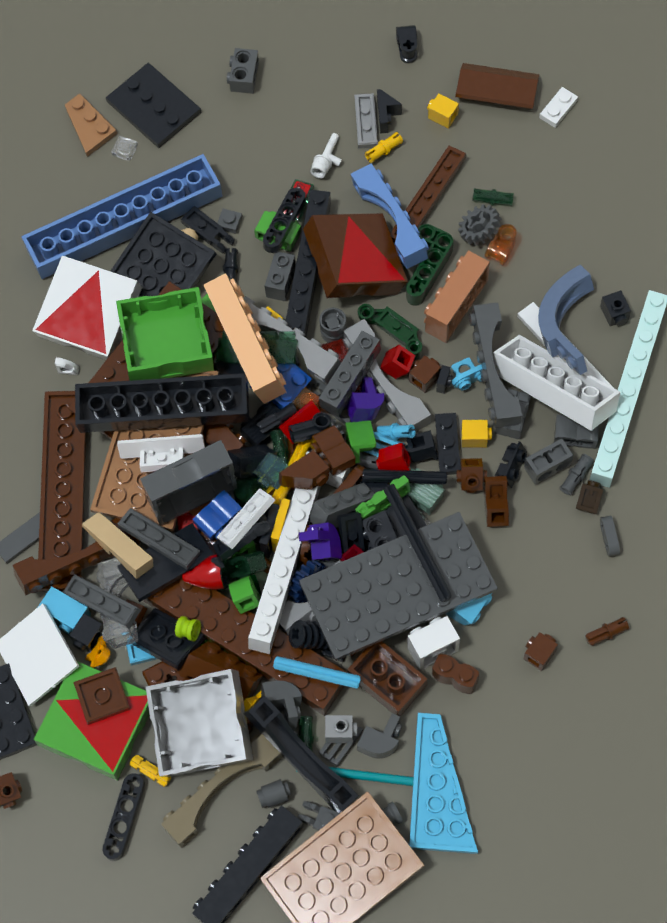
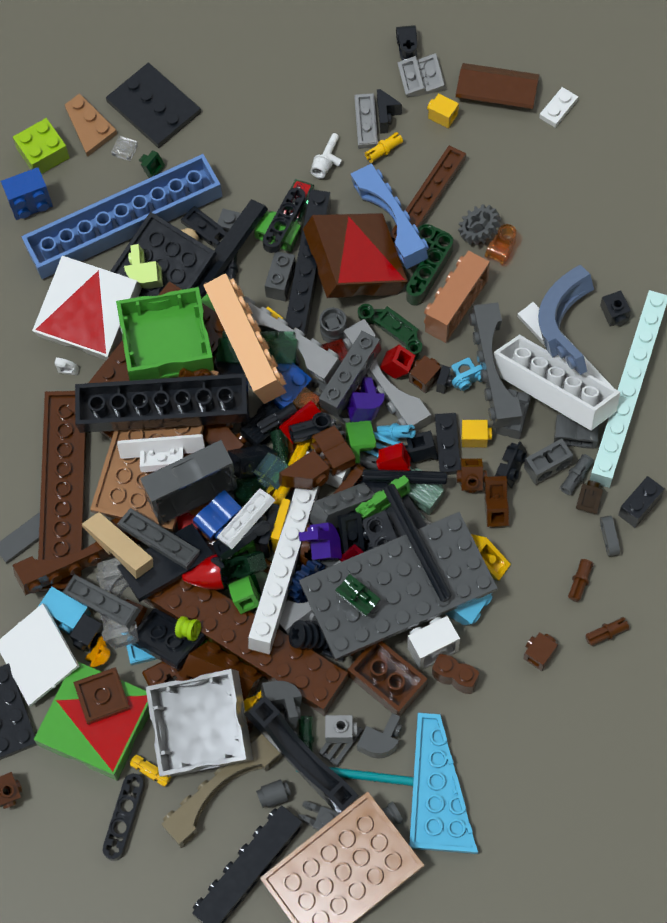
dark grey brick [227,48,259,94] -> none
medium azure axle [273,656,361,689] -> none
clear green pin [472,188,514,206] -> none
none -> blue brick [1,167,53,220]
none -> lime brick [13,118,70,174]
none -> yellowish green brick [124,244,163,289]
none -> dark green tile [139,150,165,178]
none -> reddish brown arm [179,368,212,377]
none -> black tile [194,199,268,299]
none -> dark green hips [335,574,381,617]
none -> light grey slope [397,53,446,97]
none -> yellow slope [471,534,511,581]
none -> reddish brown axle [568,559,594,602]
none -> black brick [618,476,665,528]

